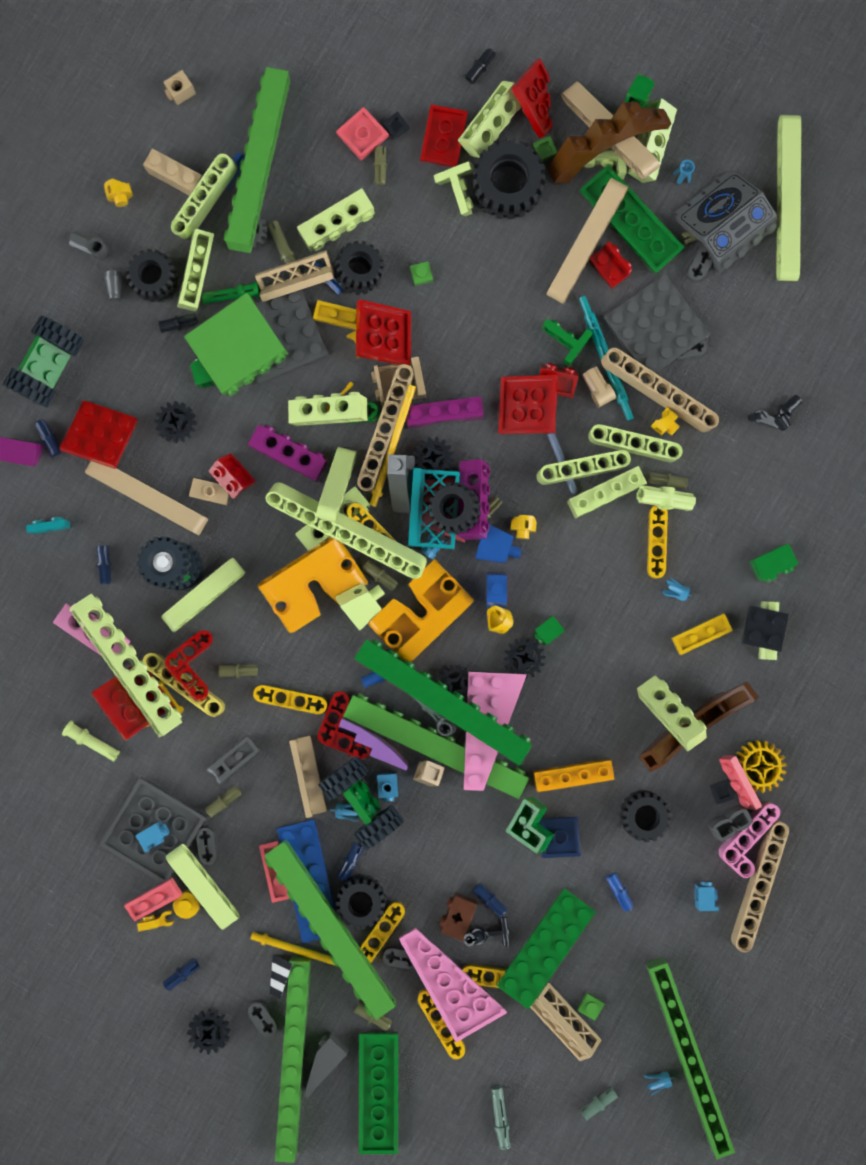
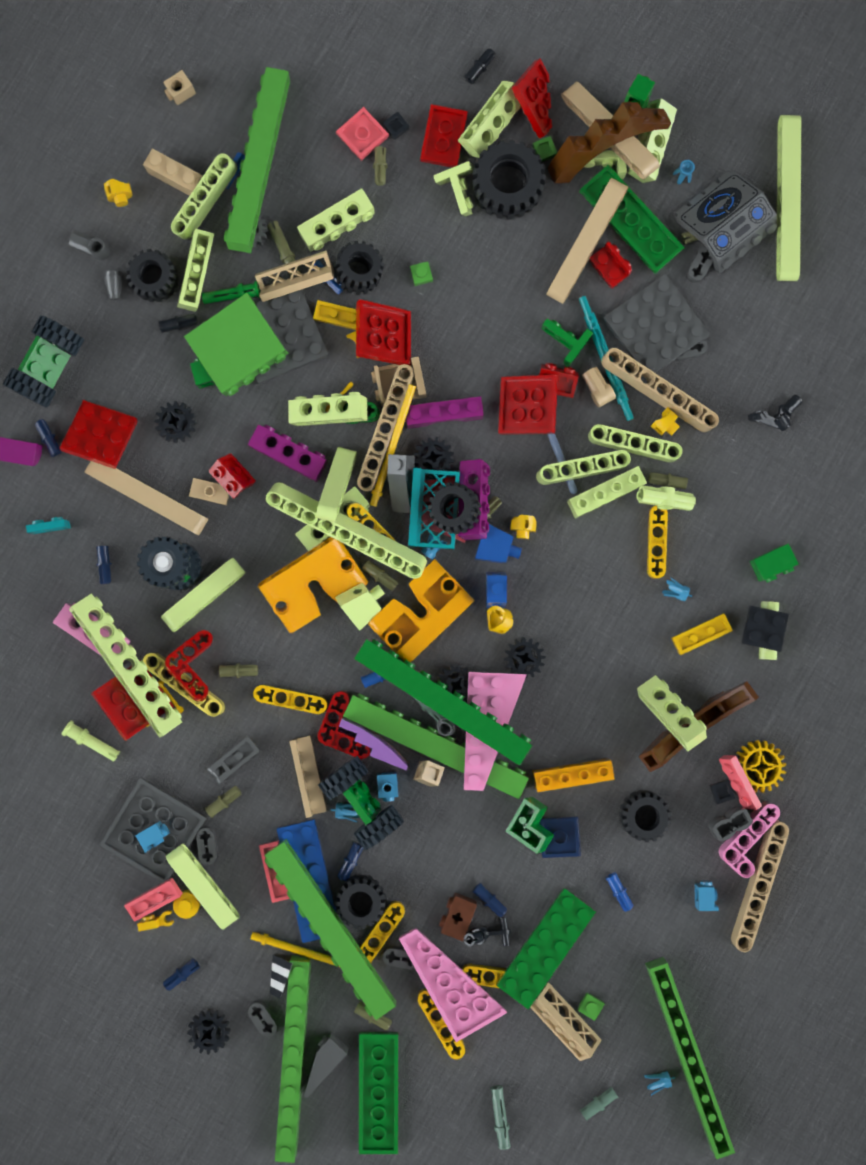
green brick [533,616,565,645] -> none

